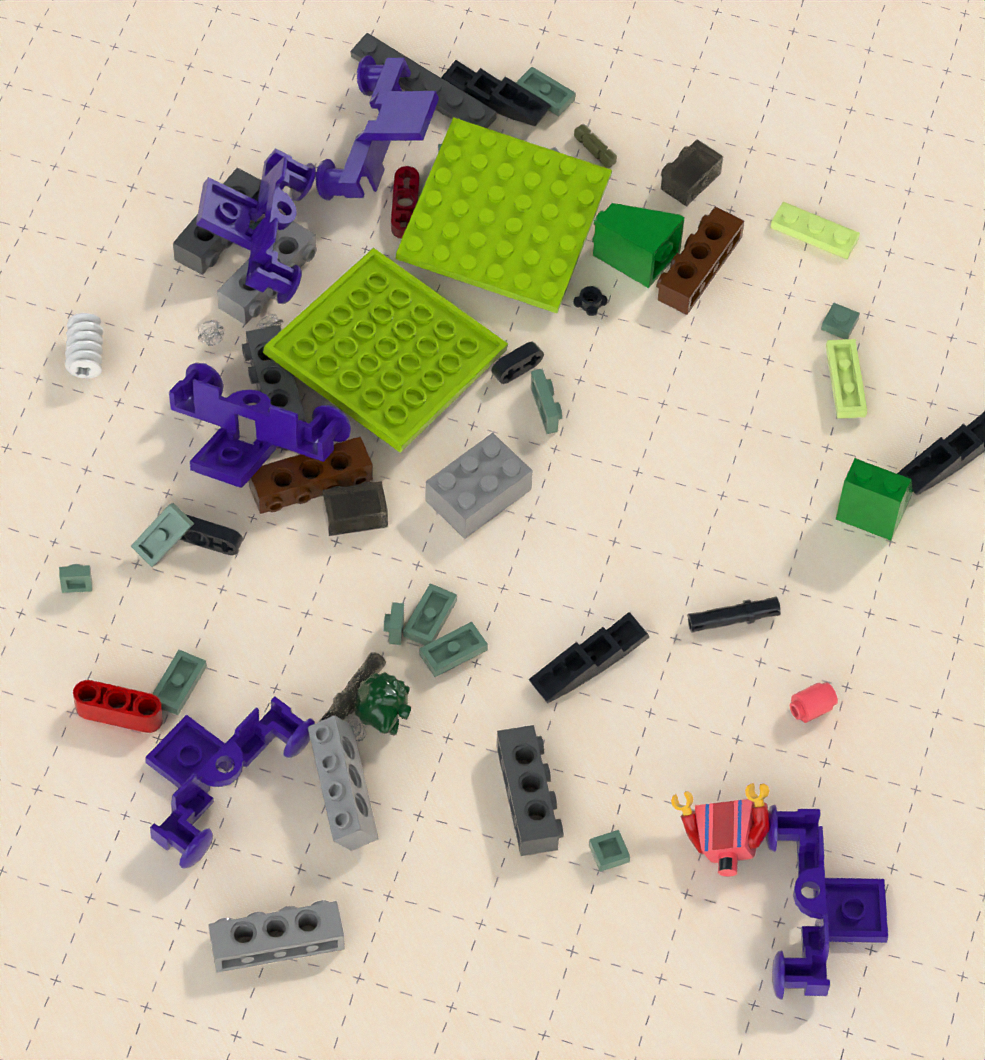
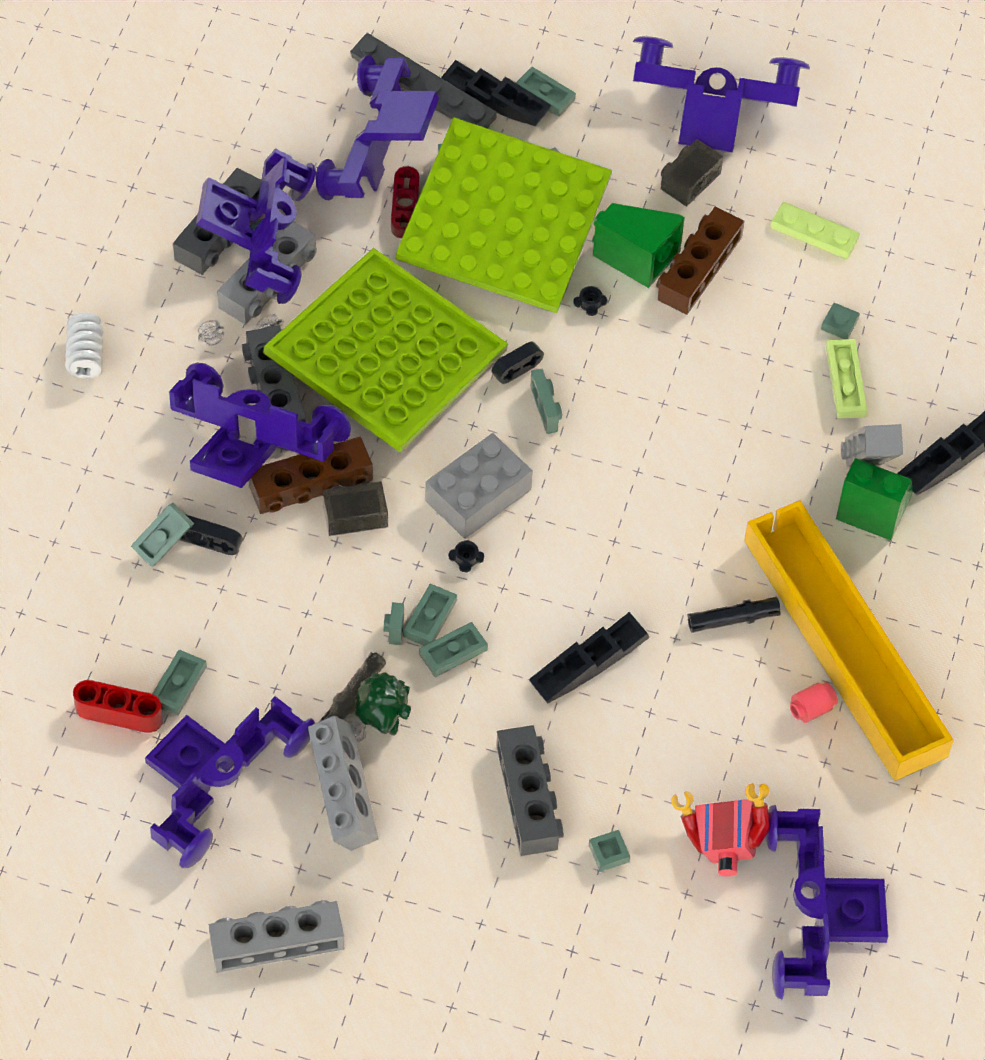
sand green plate [59,564,93,593] -> none
olive axle [574,124,617,168] -> none
none -> black plate [448,540,485,573]
none -> dark purple piece [633,36,810,153]
none -> yellow piece [744,500,954,781]
none -> light grey brick [841,424,903,466]

